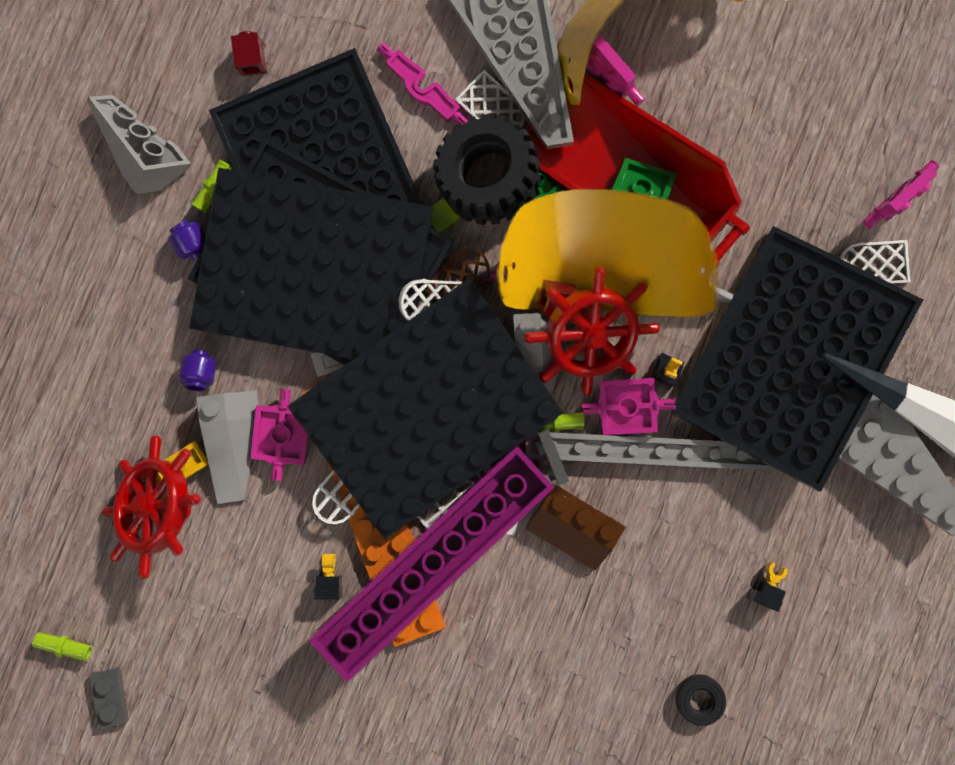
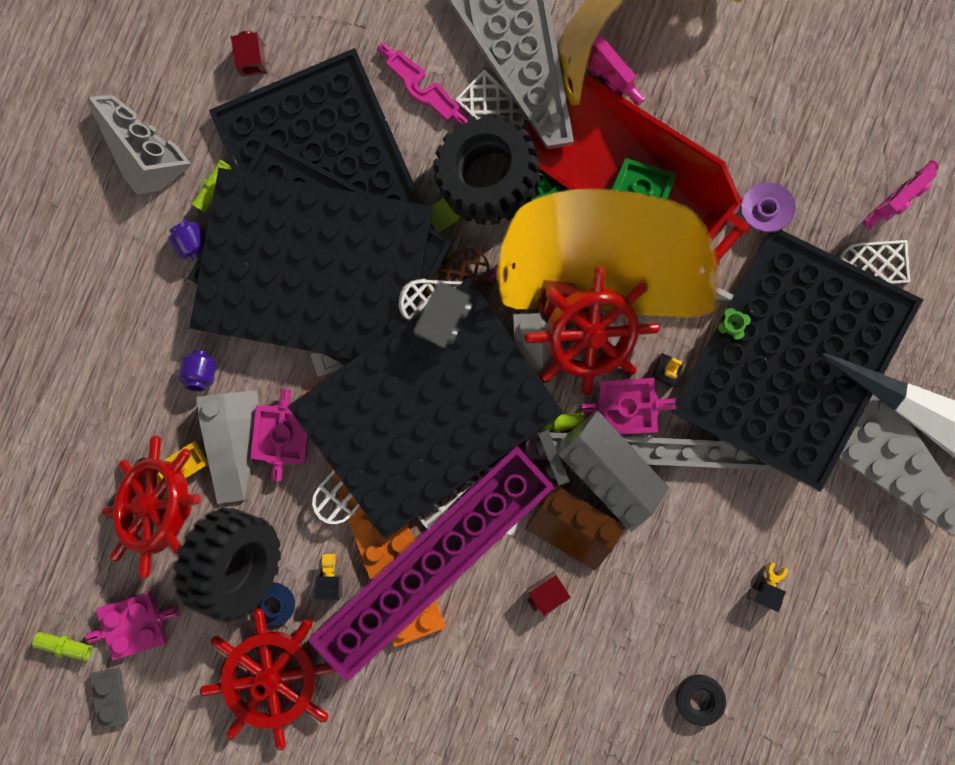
none -> dark pink plate [86,590,179,660]
none -> black tyre [173,507,281,623]
none -> red piece [199,608,337,751]
none -> dark blue piece [257,583,295,626]
none -> dark grey brick [413,281,472,347]
none -> dark red brick [526,571,571,616]
none -> dark grey slope [556,410,669,532]
none -> bright green plate [718,308,751,340]
none -> medium lavender dish [741,182,796,233]

